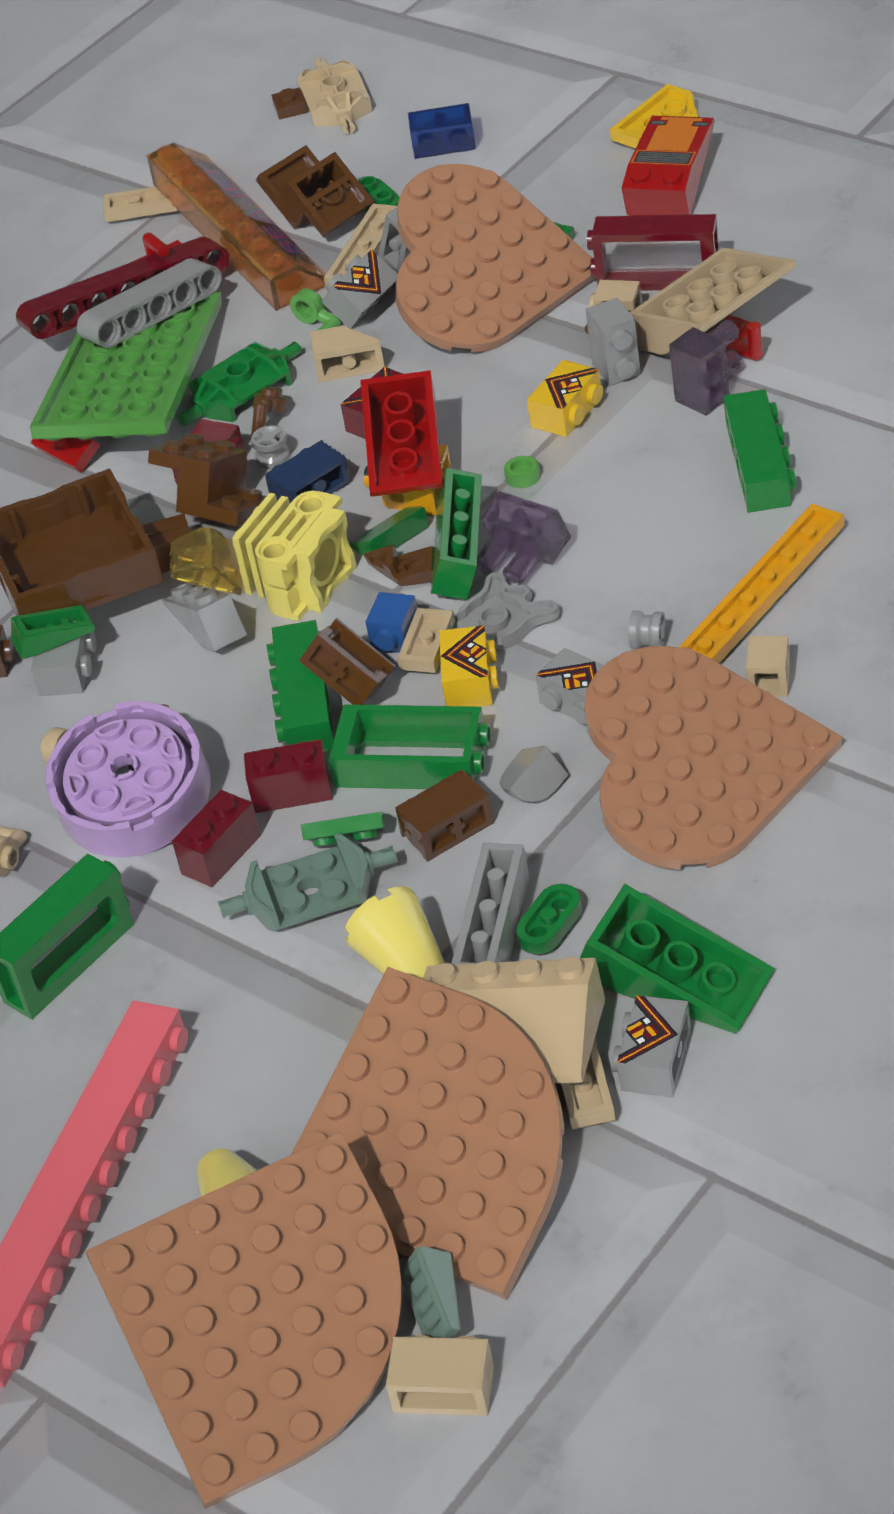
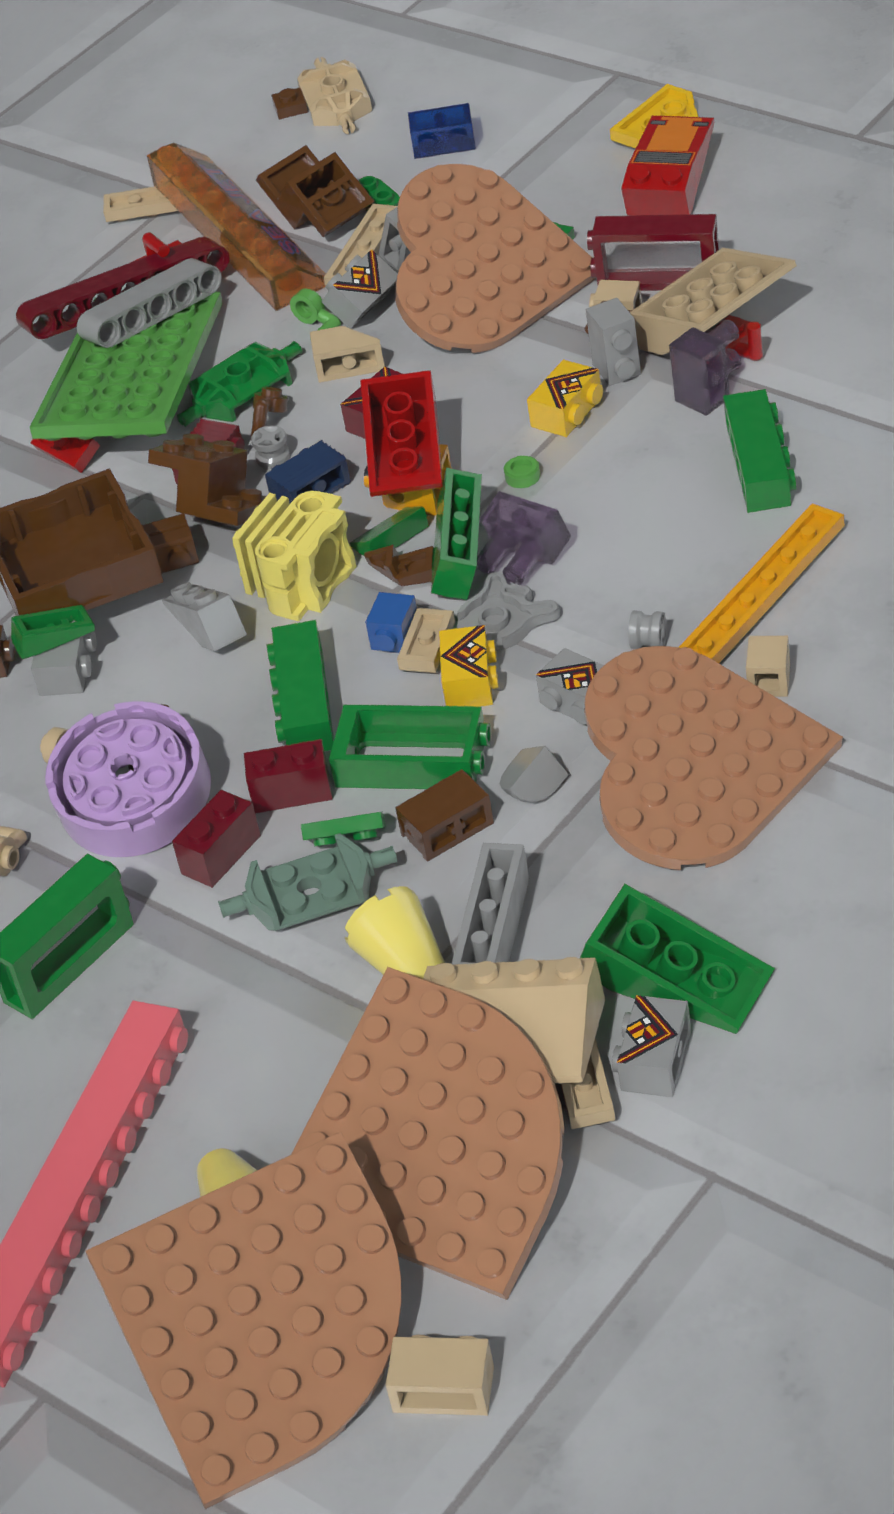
clear yellow slope [170,527,242,595] -> none
reddish brown hinge [299,618,396,705] -> none
sand green slope [400,1246,461,1338] -> none
green plate [516,884,582,955] -> none

